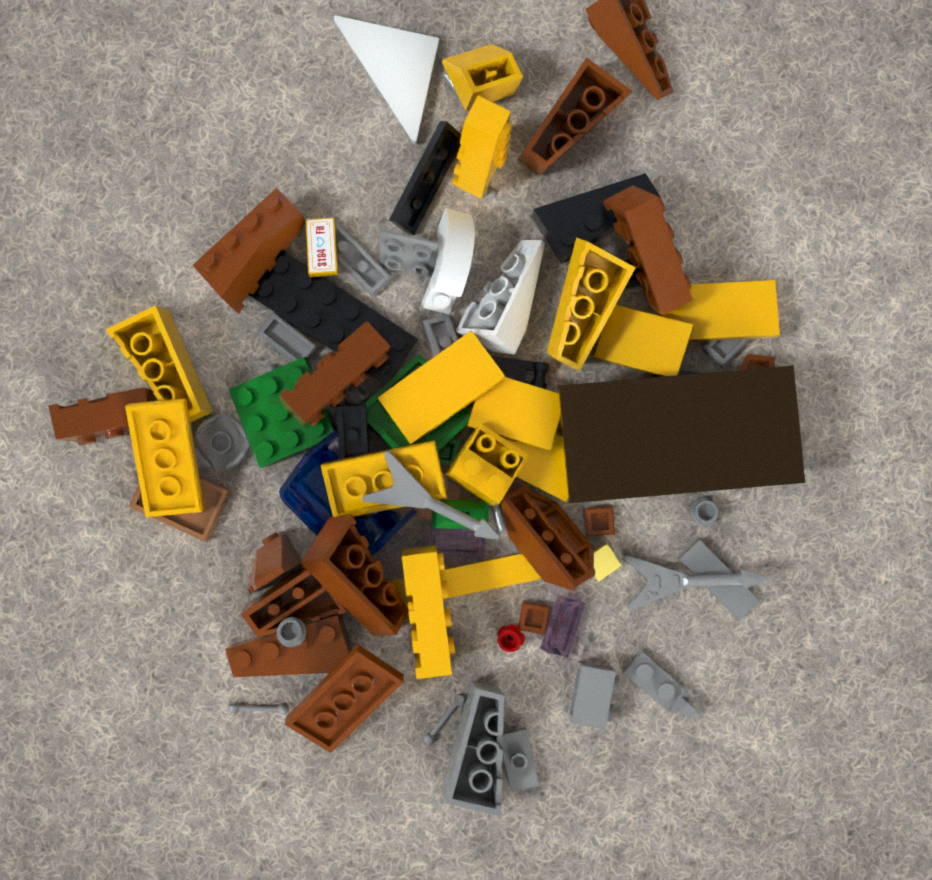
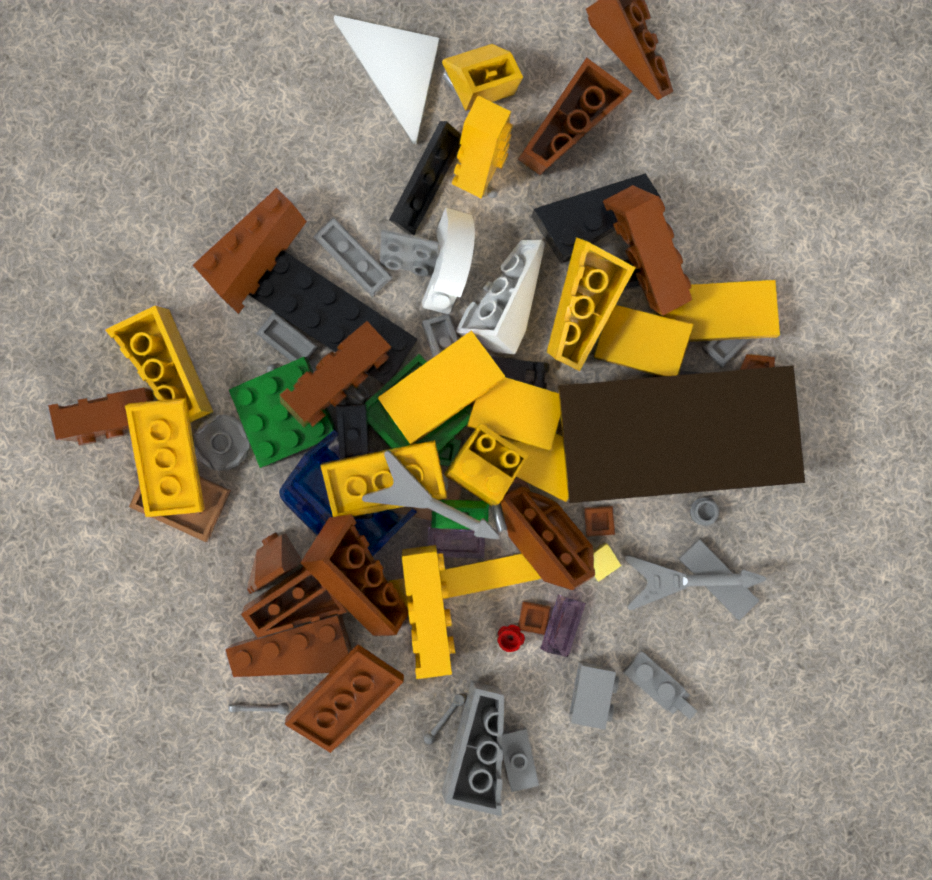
light grey plate [277,617,307,648] -> none
white tile [305,217,338,277] -> none

